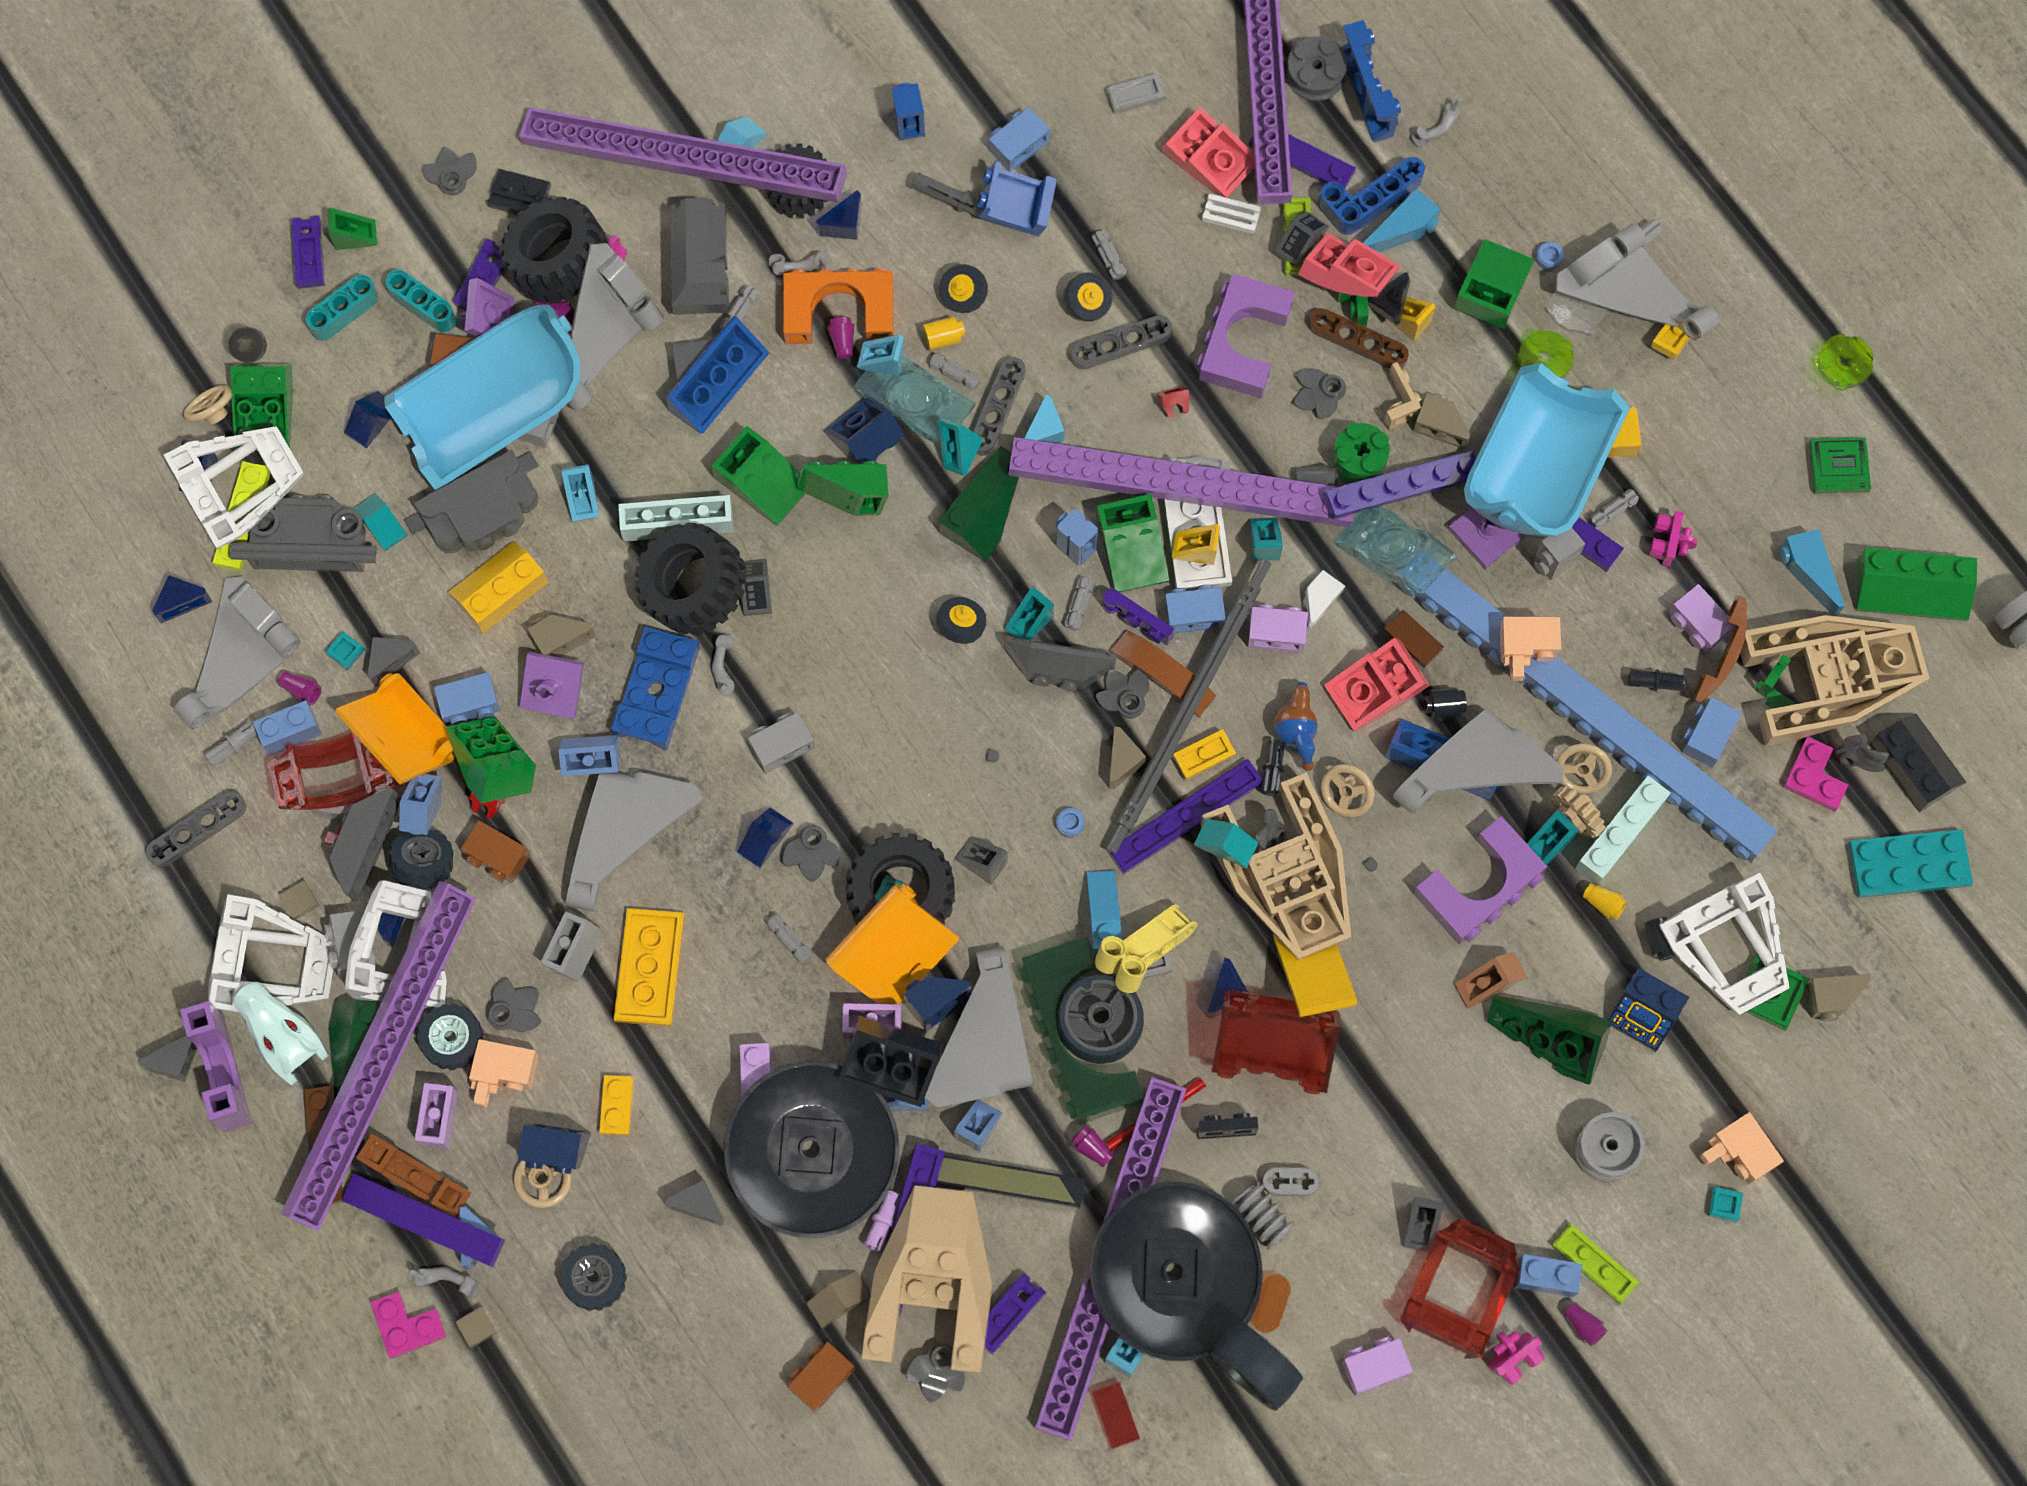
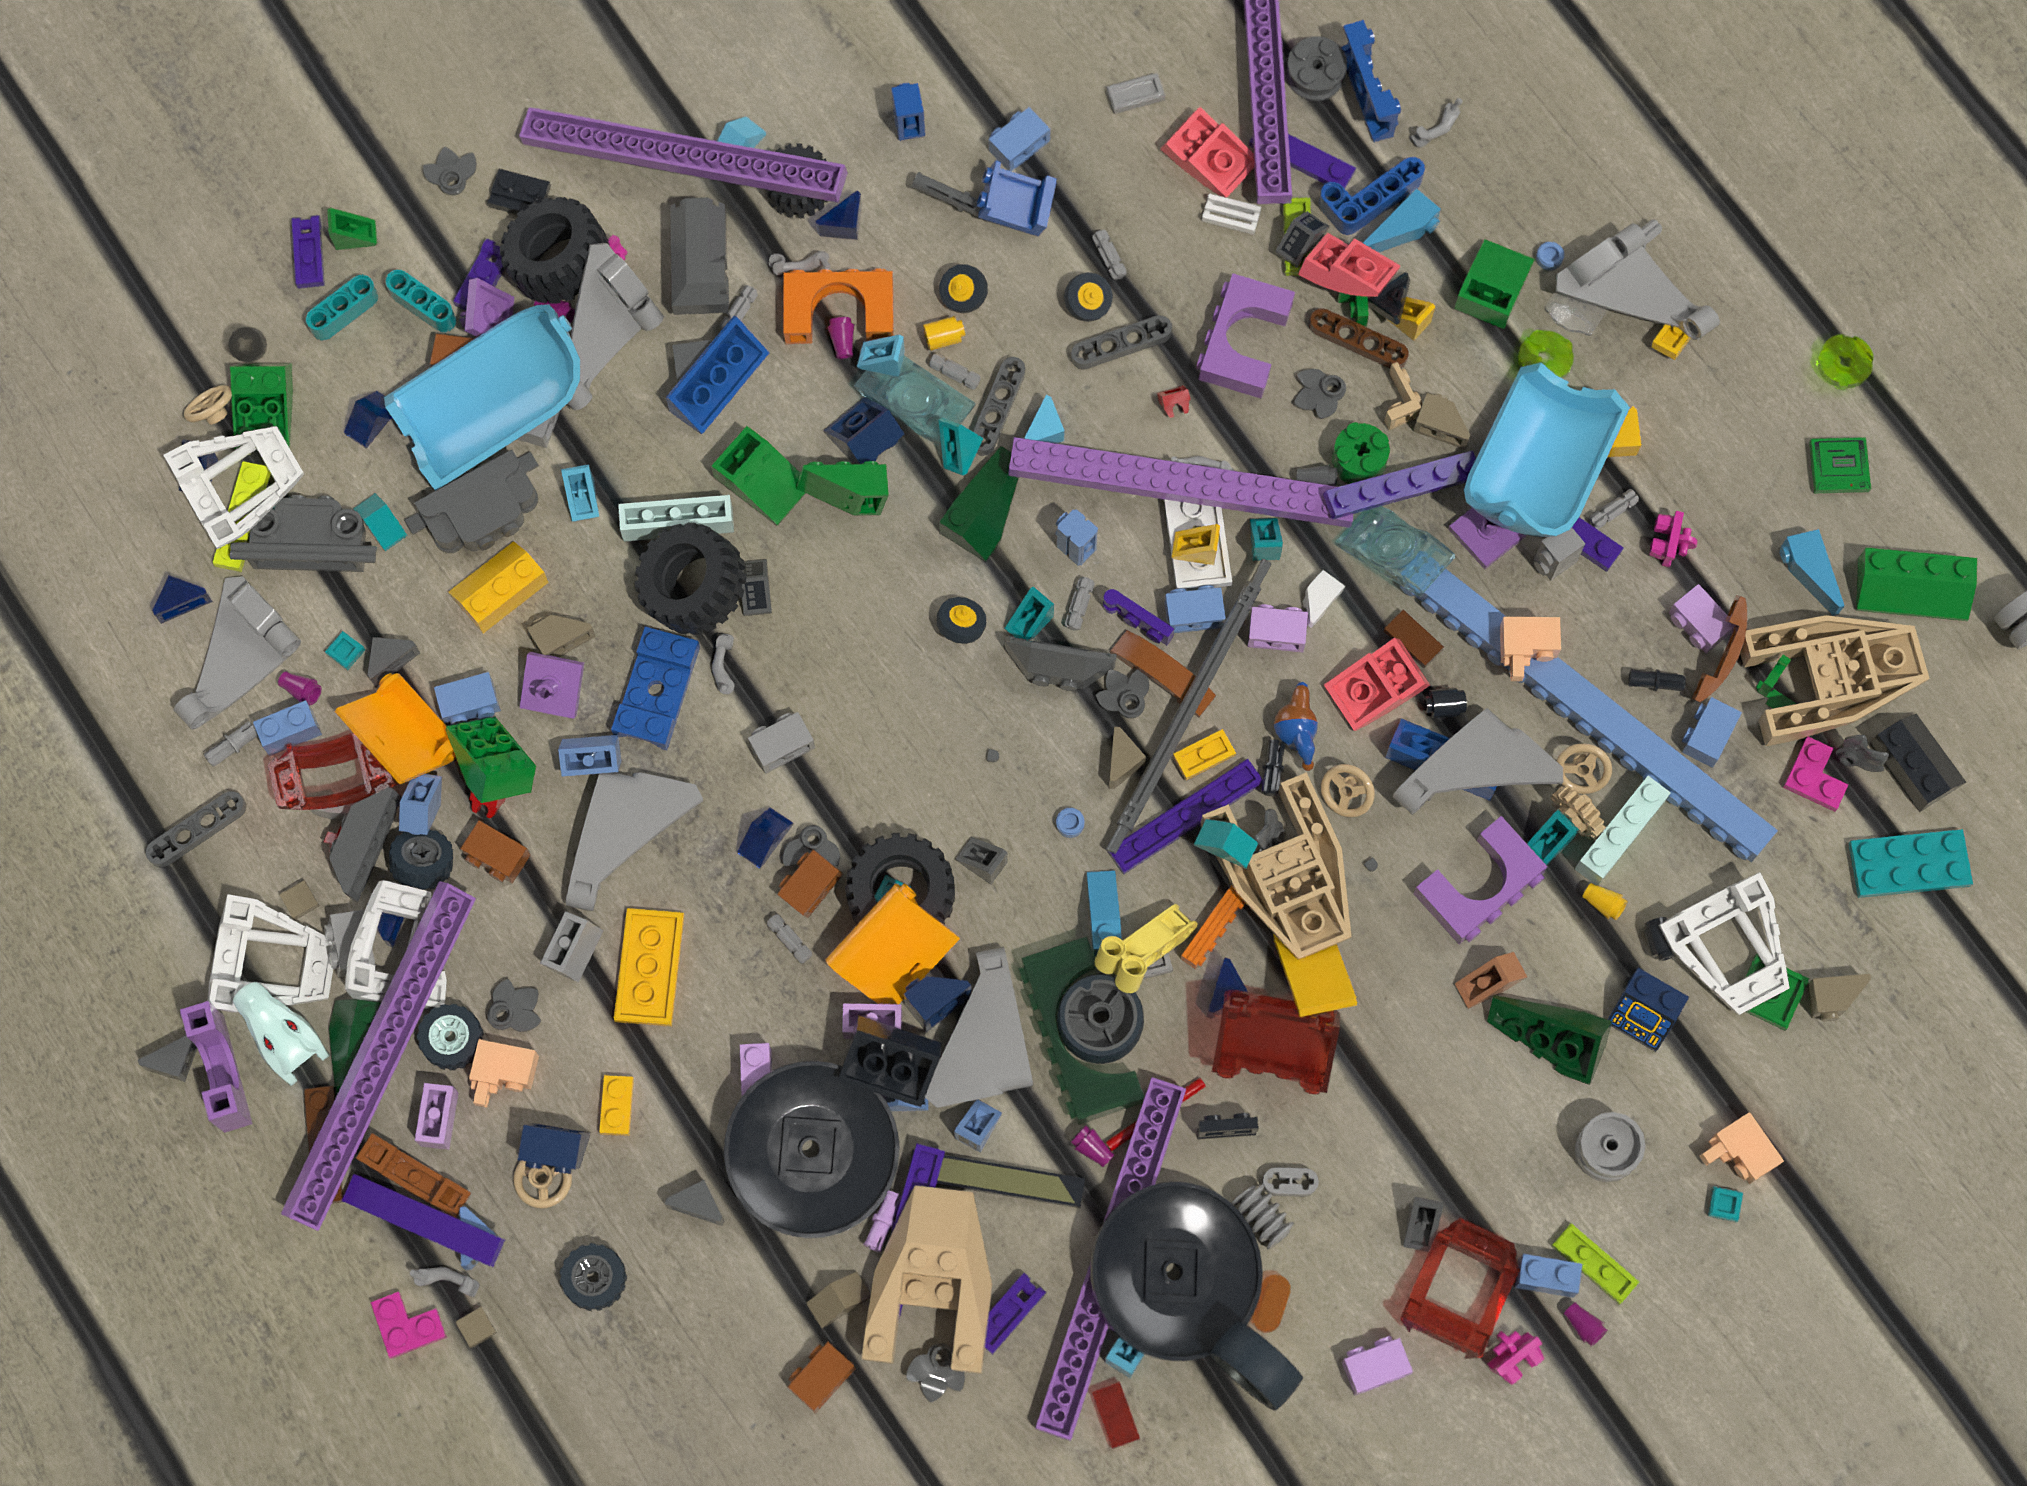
green slope [1096,494,1170,592] -> none
none -> dark orange brick [777,850,844,918]
none -> orange piece [1181,885,1246,969]

